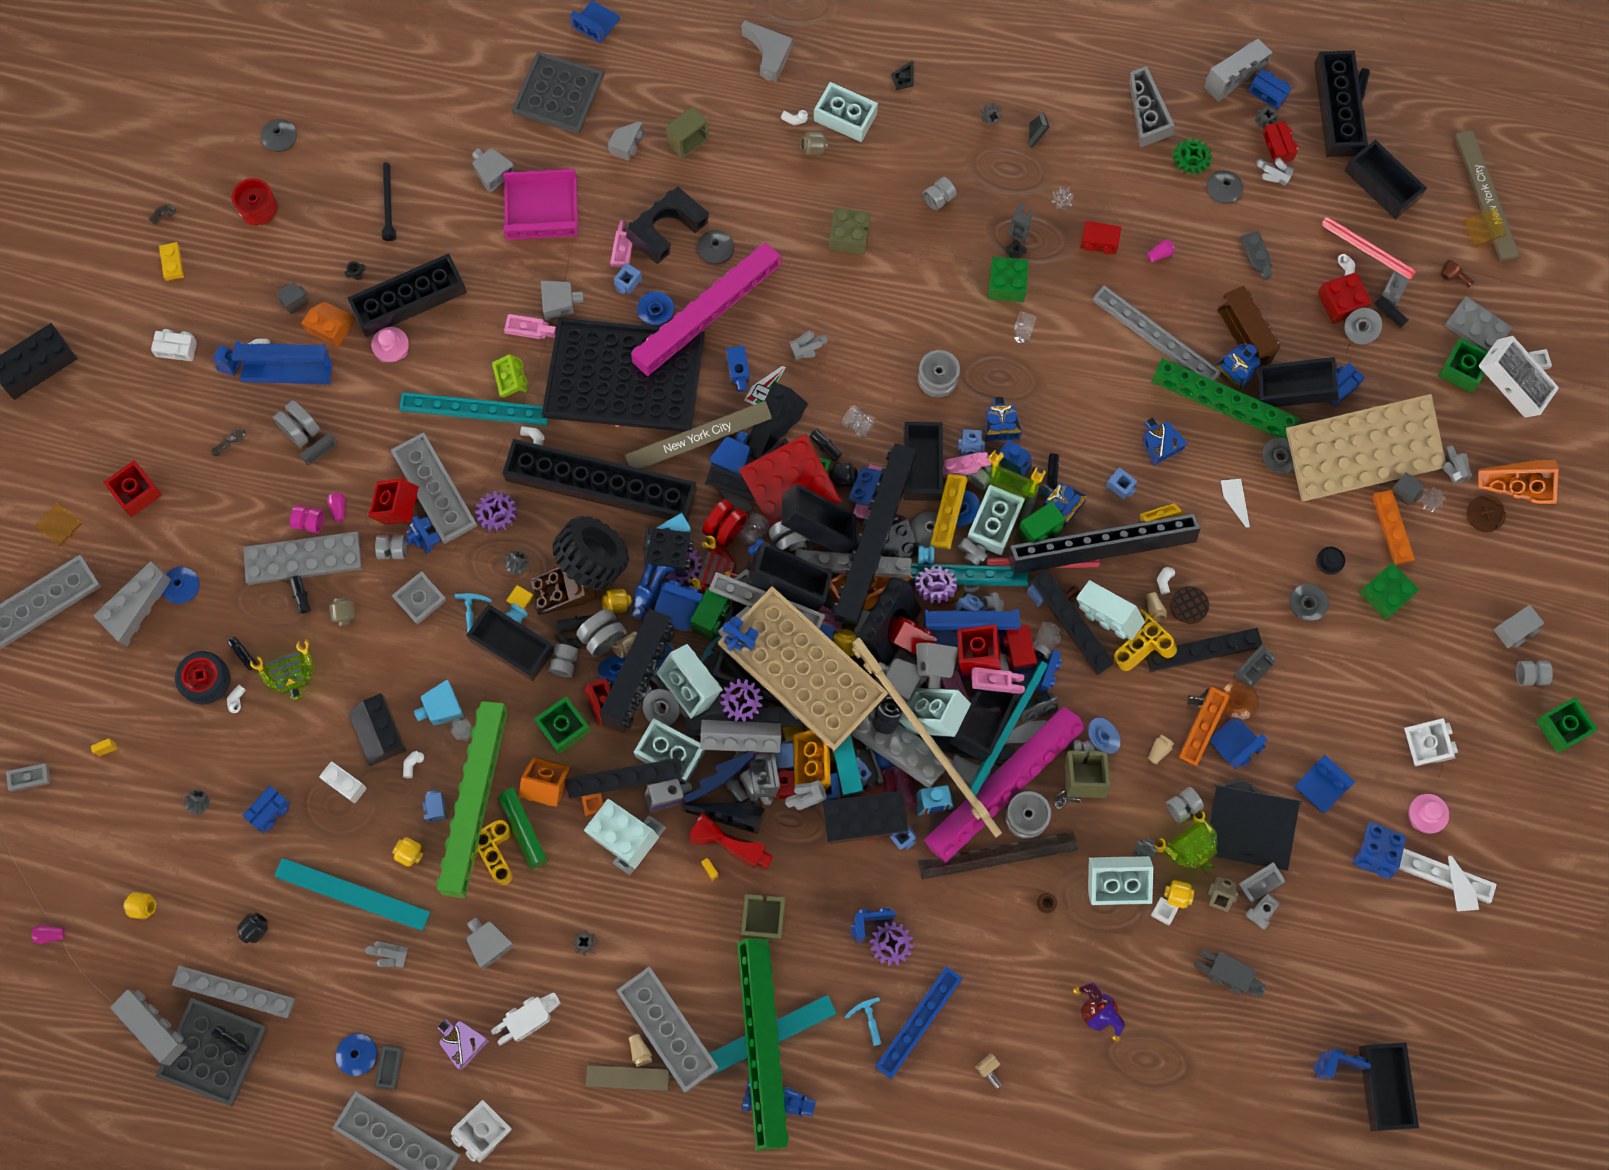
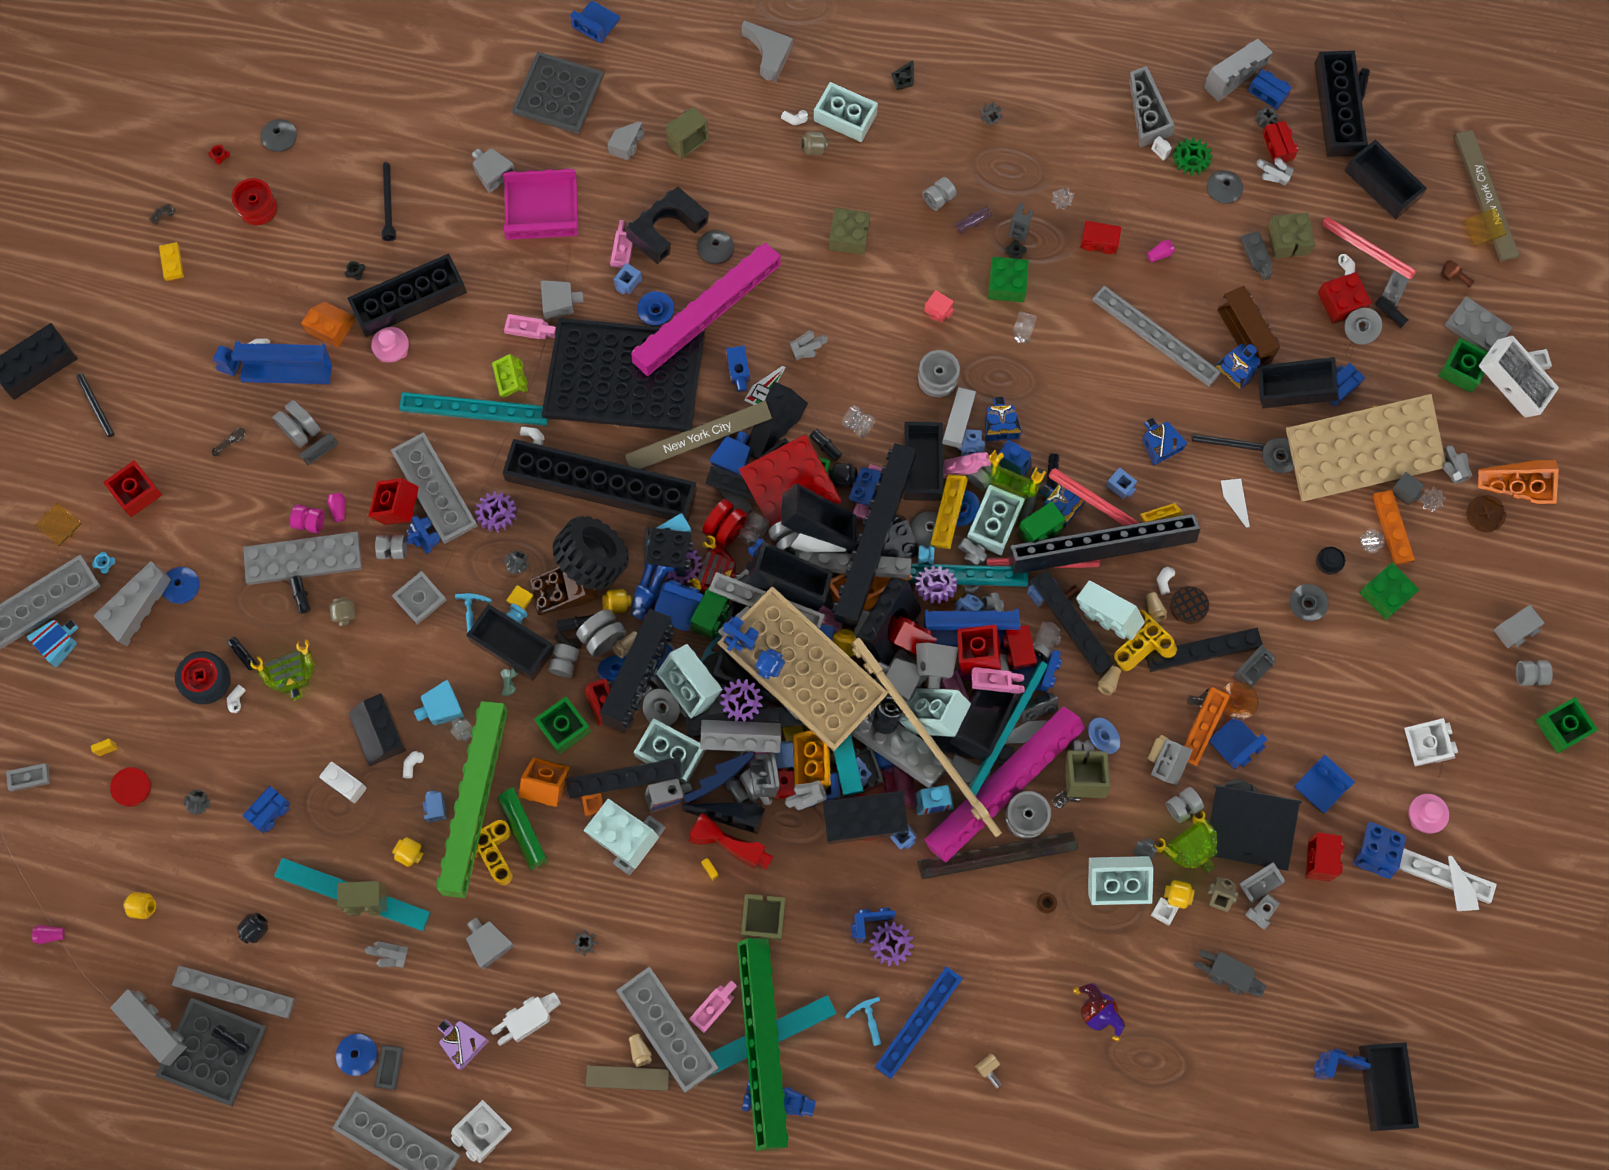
white brick [151,329,197,361] -> none
dark grey brick [276,282,309,314] -> none
pearl dark grey piece [1029,113,1050,148] -> none
green brick [1151,358,1301,439] -> none
none -> torso [27,620,79,667]
none -> black bar [76,373,114,437]
none -> medium azure plate [92,552,116,574]
none -> red tile [110,767,151,807]
none -> red plate [208,145,230,165]
none -> olive piece [337,881,387,916]
none -> sand green piece [501,668,518,696]
none -> bright pink hinge [689,980,738,1033]
none -> blue head [755,648,785,679]
none -> white sticker [790,533,847,552]
none -> coral brick [924,290,954,323]
none -> light grey tile [942,387,976,448]
none -> clear purple pin [955,206,992,234]
none -> coral axle [1049,468,1140,526]
none -> tan cone [1098,666,1121,696]
none -> white plate [1151,136,1172,161]
none -> light grey hinge [1151,739,1192,786]
none -> black bar [1192,434,1266,451]
none -> olive piece [1268,212,1315,258]
none -> red brick [1305,832,1345,882]
none -> clear gear [1360,529,1385,553]

